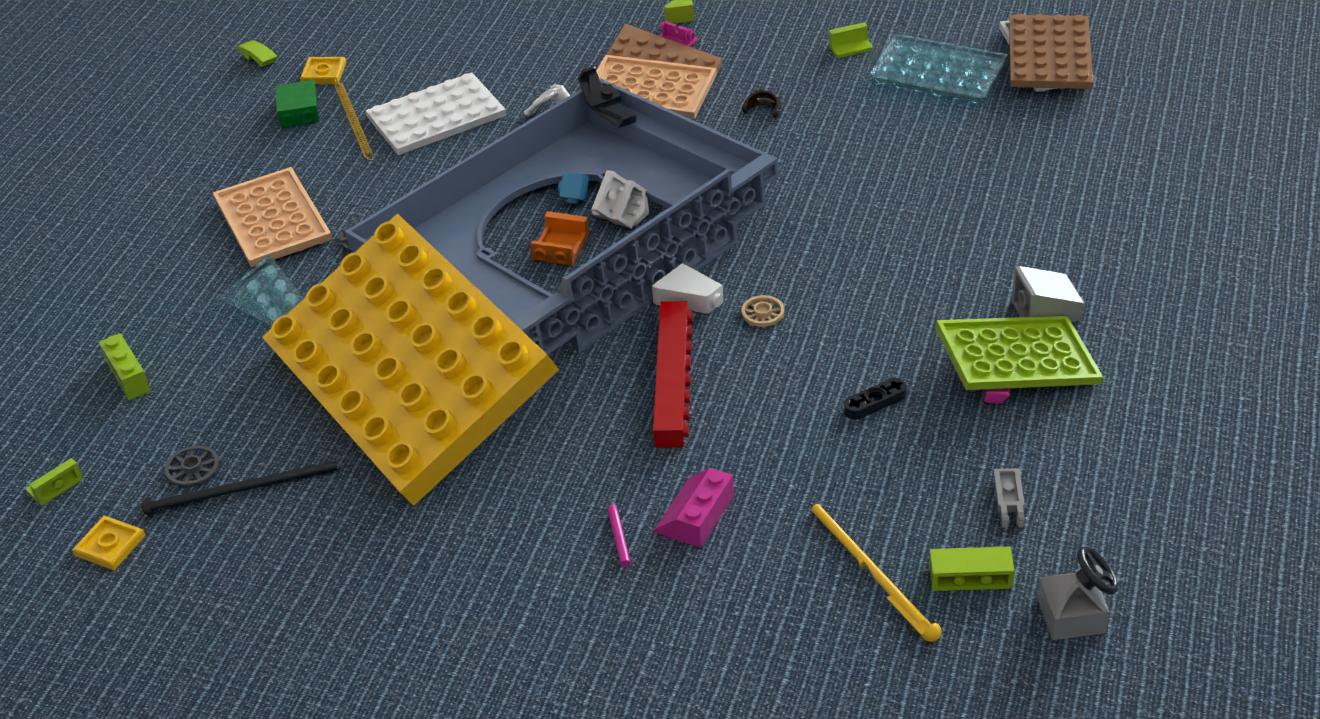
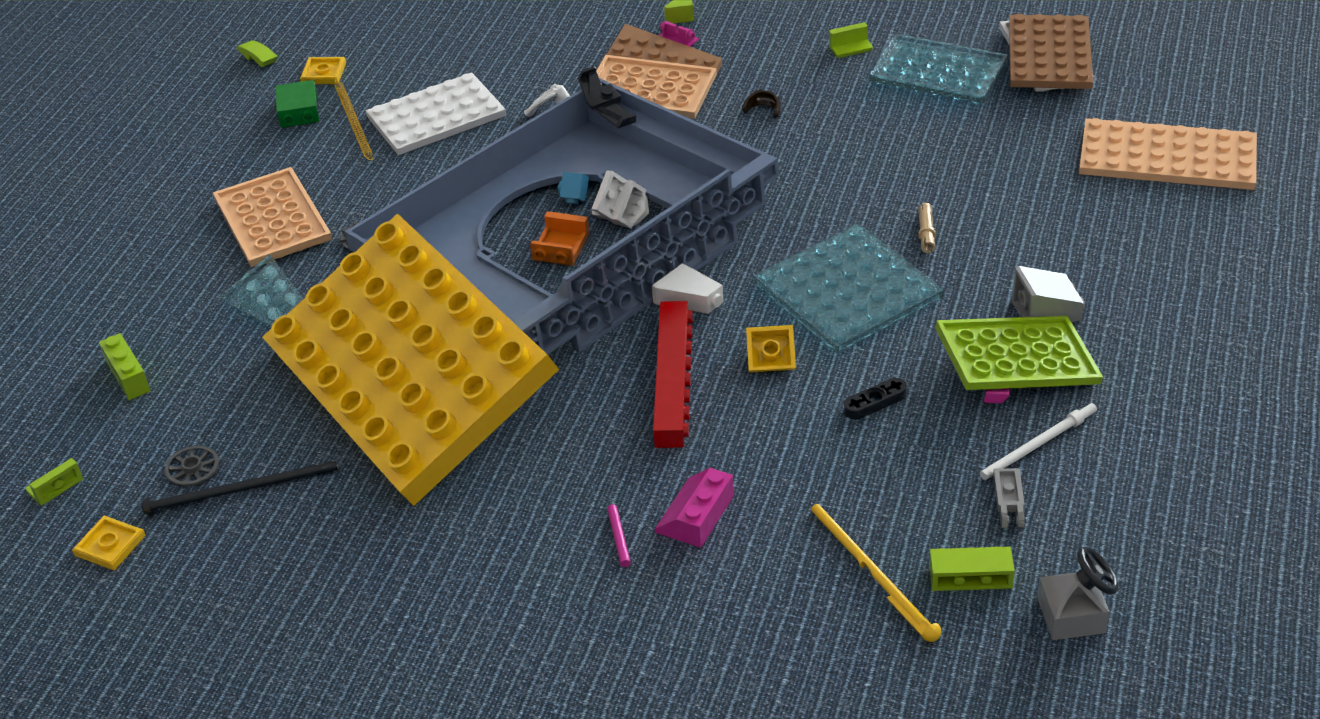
tan wheel [741,295,784,328] -> none
none -> yellow slope [746,325,796,372]
none -> clear light blue plate [753,223,944,353]
none -> tan pin [918,203,936,253]
none -> white bar [980,403,1097,480]
none -> light nougat plate [1079,118,1257,190]

